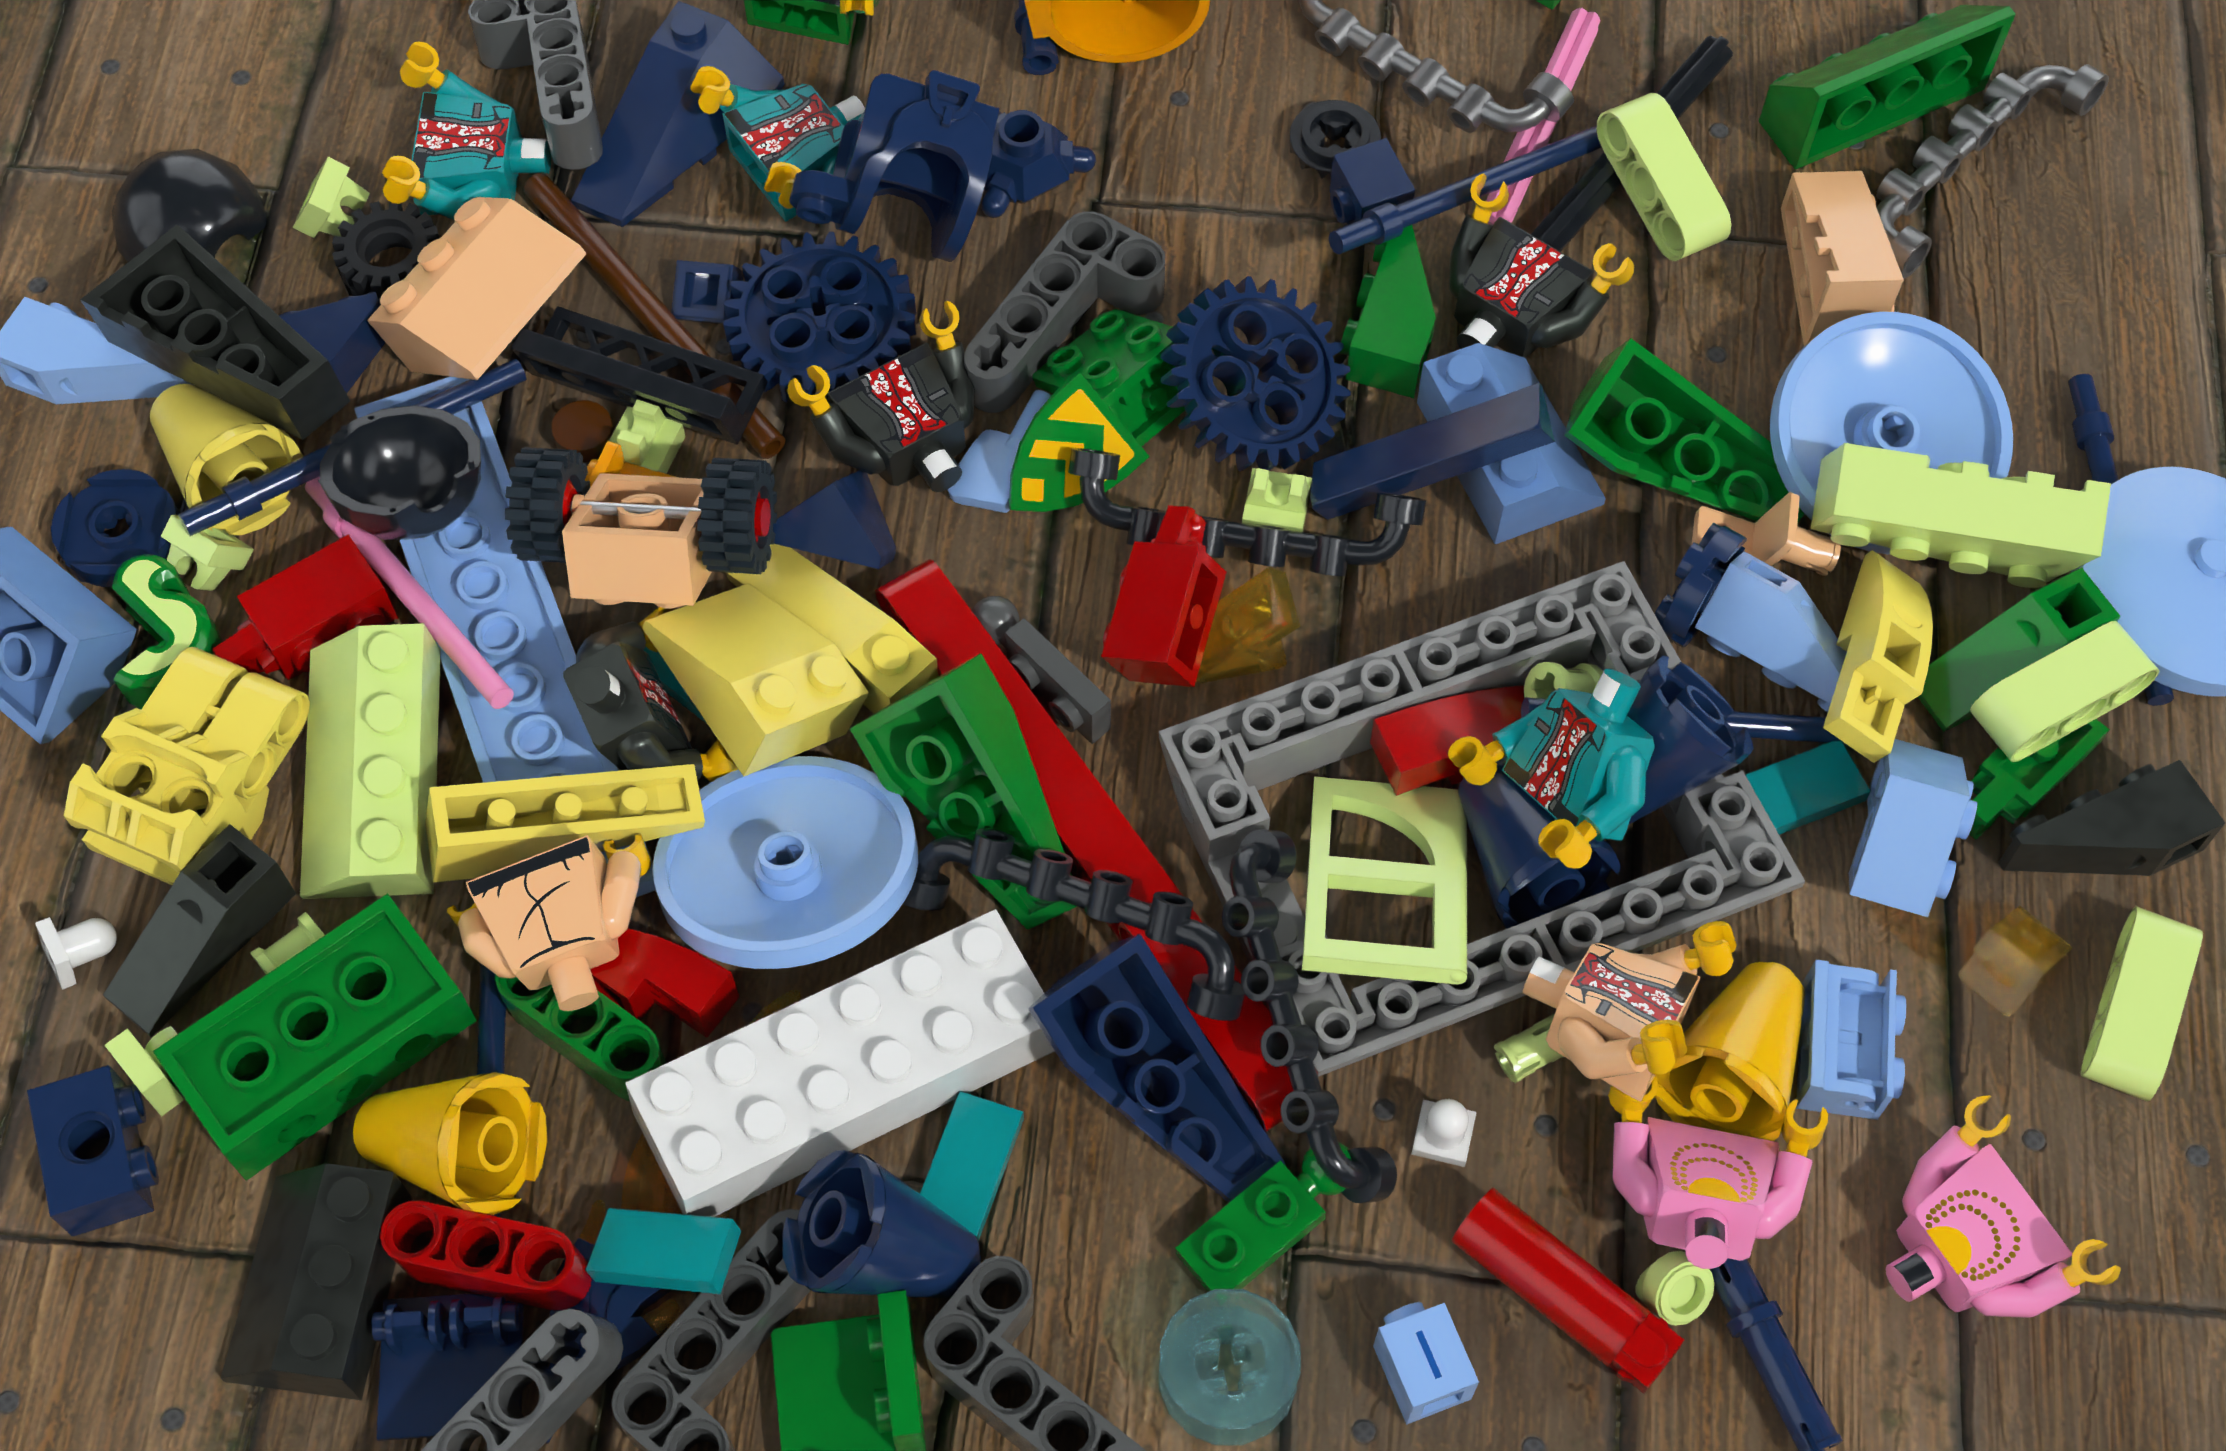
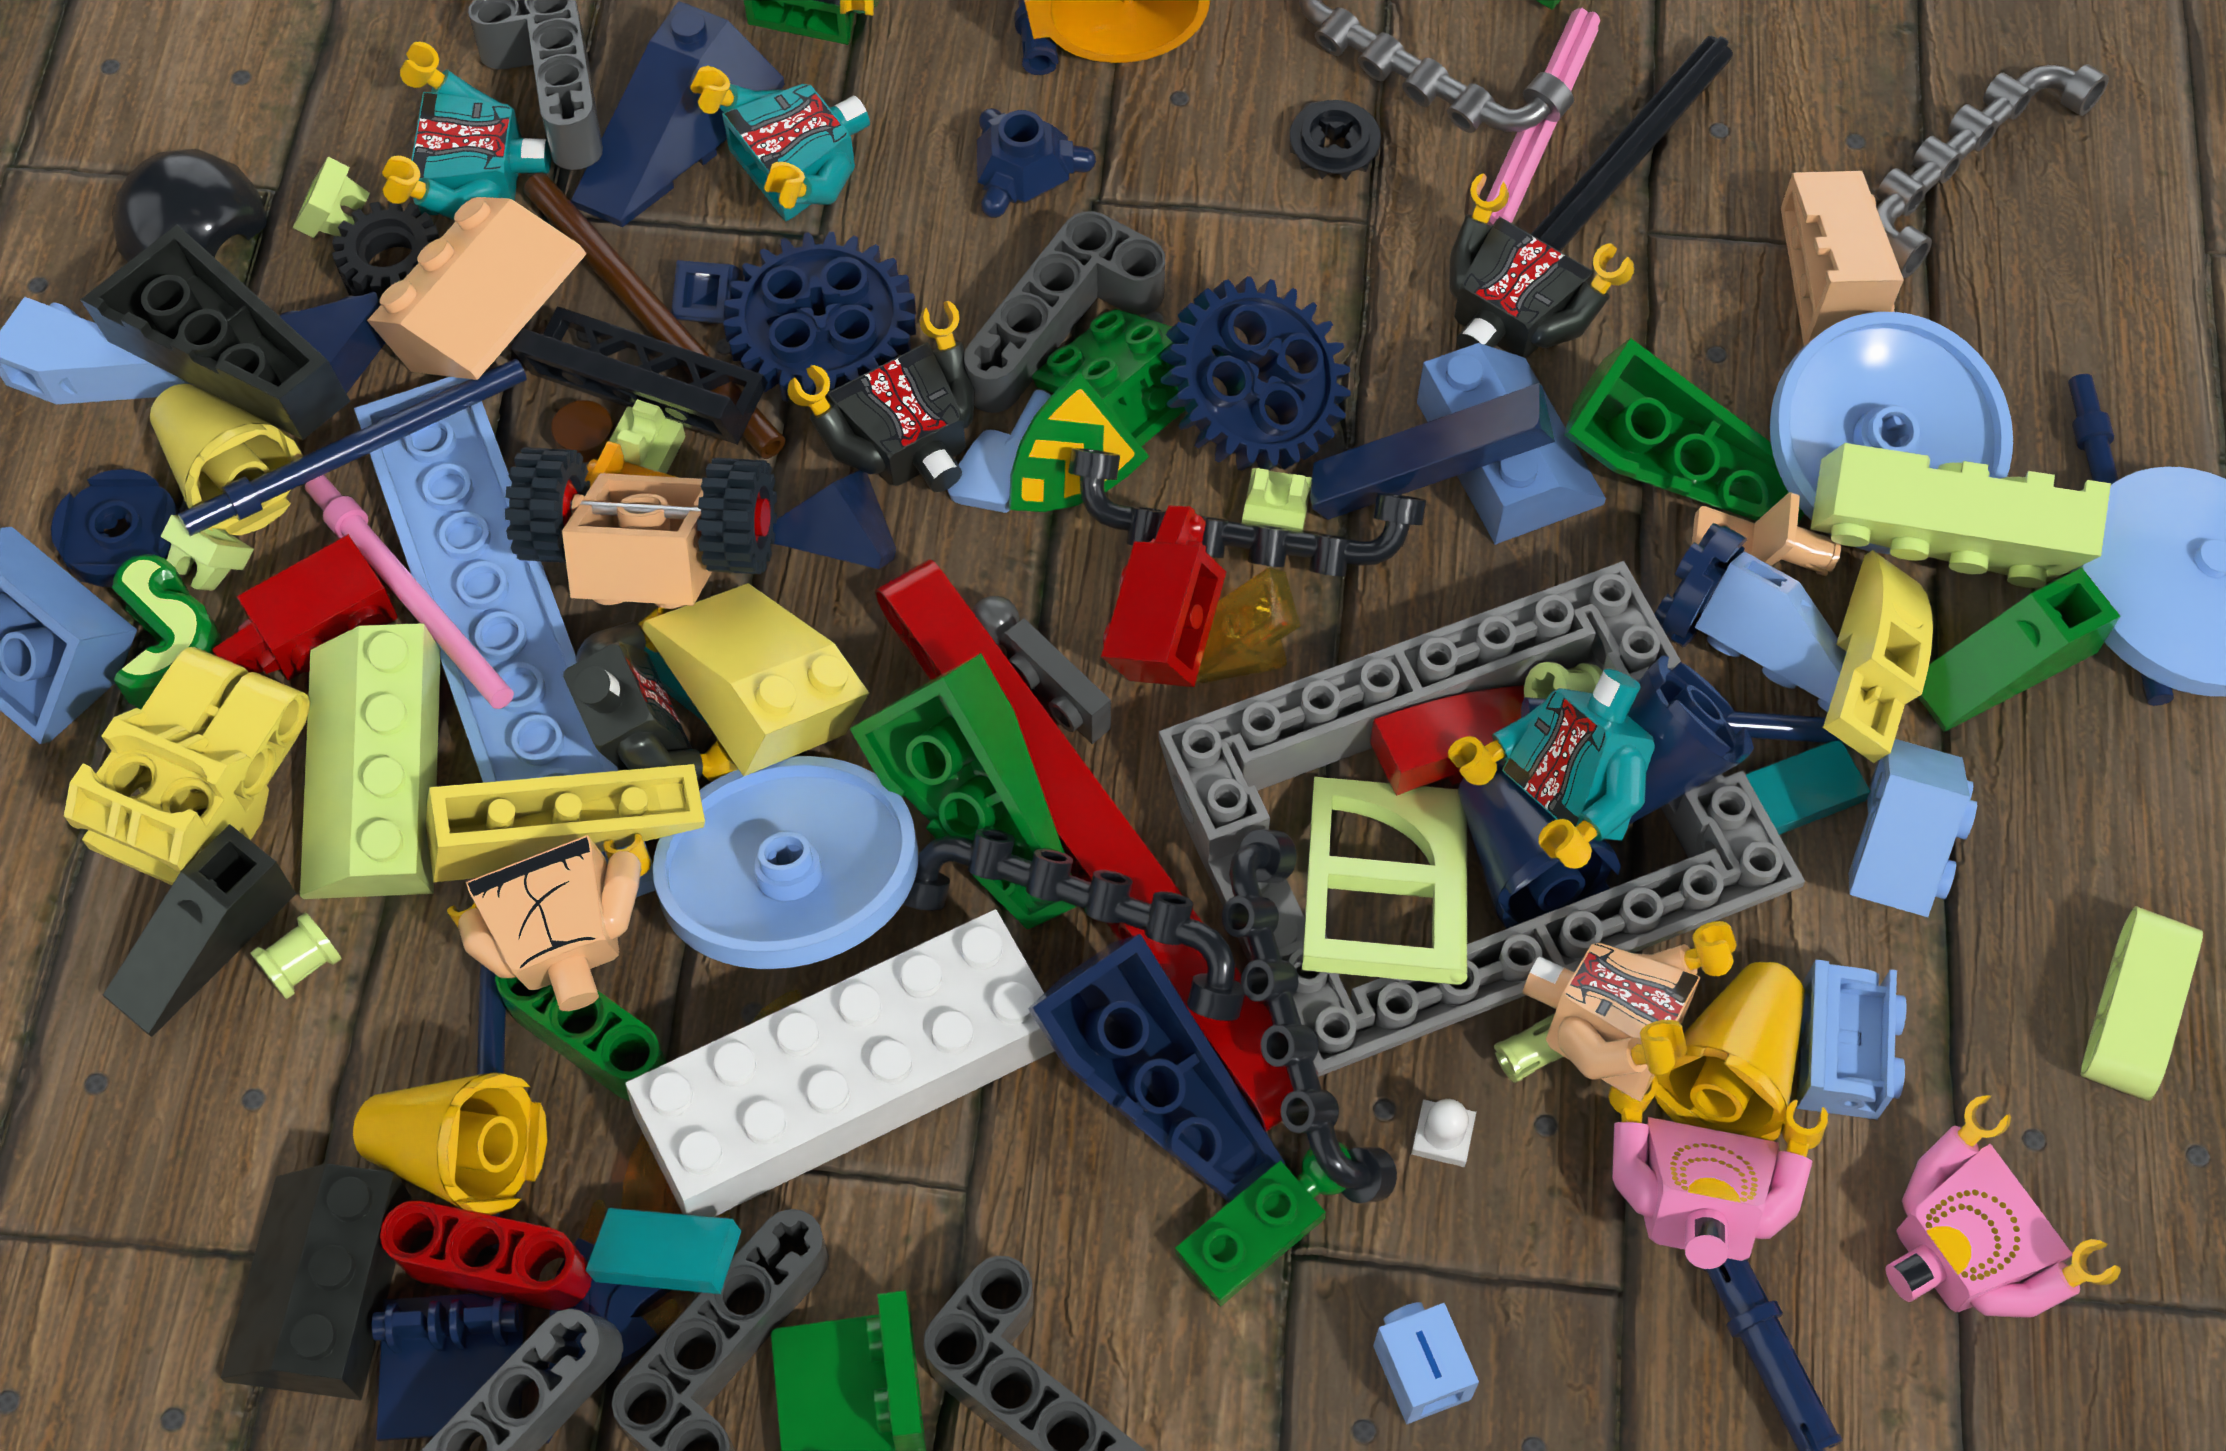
dark blue brick [27,1065,159,1237] -> none
white piece [35,917,117,990] -> none
yellowish green tile [105,1026,184,1117] -> none
green brick [153,893,477,1181] -> none
black cylinder [318,406,481,540] -> none
red slope [590,928,739,1038] -> none
light yellow slope [726,544,939,714] -> none
dark blue cone [783,1150,981,1298] -> none
dark blue animal [789,70,1000,262] -> none
teal tile [920,1091,1024,1242] -> none
clear light blue piece [1159,1289,1301,1445] -> none
dark blue bar [1329,125,1602,254] -> none
dark blue brick [1330,138,1415,225] -> none
green slope [1340,225,1436,399] -> none
red piece [1451,1187,1684,1394] -> none
yellowish green beam [1596,93,1732,261] -> none
yellowish green tile [1635,1251,1715,1326] -> none
green slope [1758,5,2016,170] -> none
clear yellow slope [1958,905,2072,1016] -> none
green hinge [1969,719,2110,840] -> none
yellowish green beam [1970,621,2160,762] -> none
pearl dark grey slope [1998,760,2226,876] -> none

